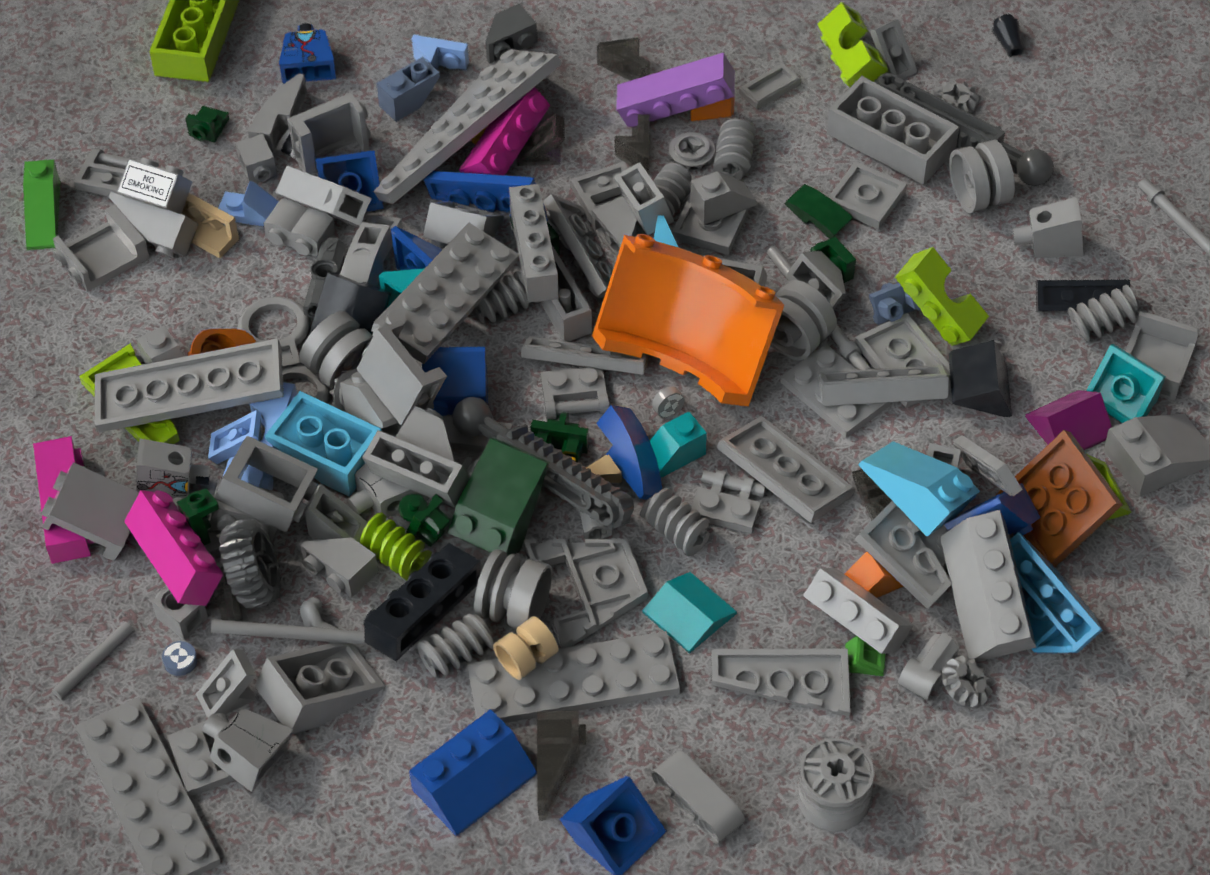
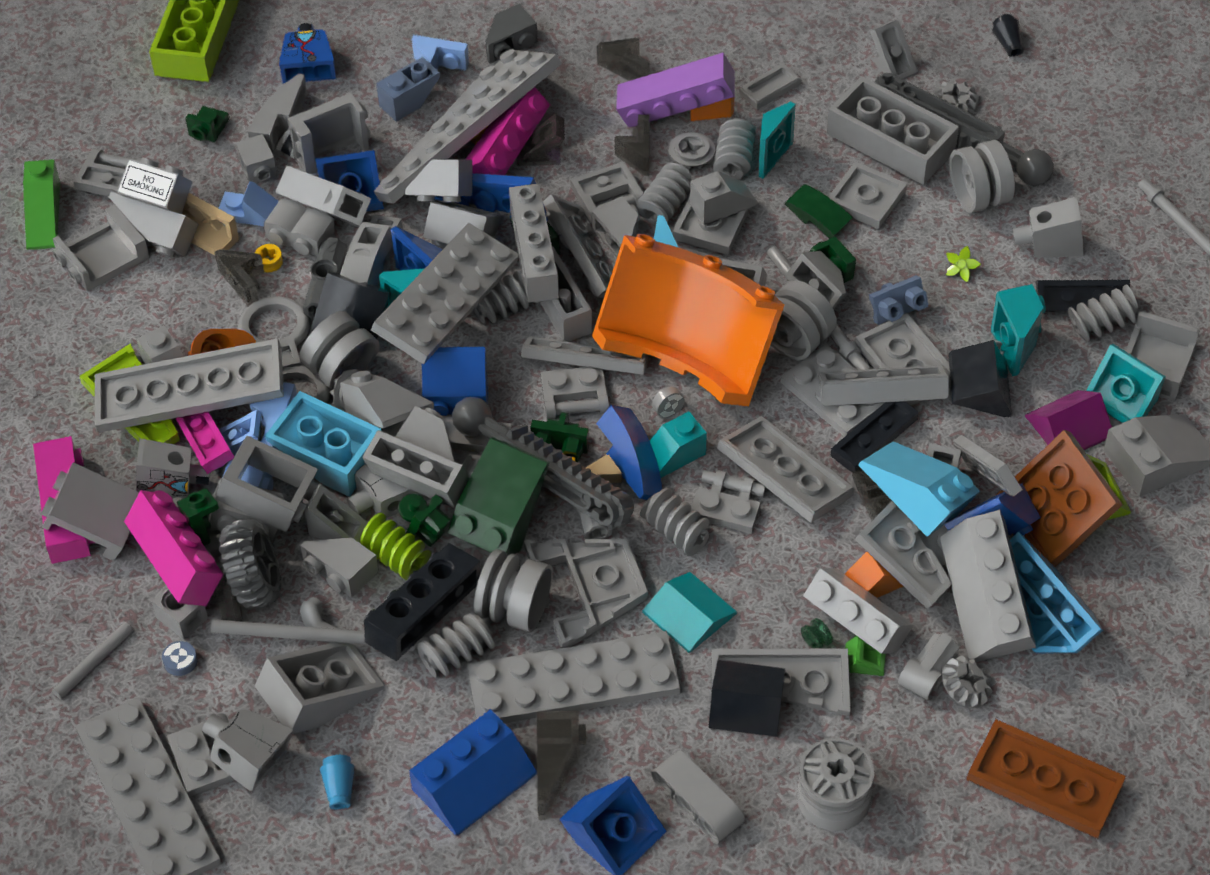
light grey slope [196,649,257,718] -> none
light grey panel [357,320,447,426] -> none
tan wheel [493,616,558,680] -> none
light grey slope [613,162,674,235] -> none
lime arch [818,2,888,87] -> none
lime arch [895,247,989,346] -> none
none -> dark pink plate [176,411,235,474]
none -> clear smoke slope [214,249,264,306]
none -> yellow bush [255,244,283,273]
none -> dark azure cone [320,755,355,810]
none -> light grey slope [405,159,472,202]
none -> black slope [709,660,786,737]
none -> teal slope [758,101,796,179]
none -> clear green bush [801,618,833,648]
none -> black plate [830,401,919,474]
none -> lime plant [946,246,981,282]
none -> dark orange plate [966,719,1126,839]
none -> teal slope [991,284,1046,377]

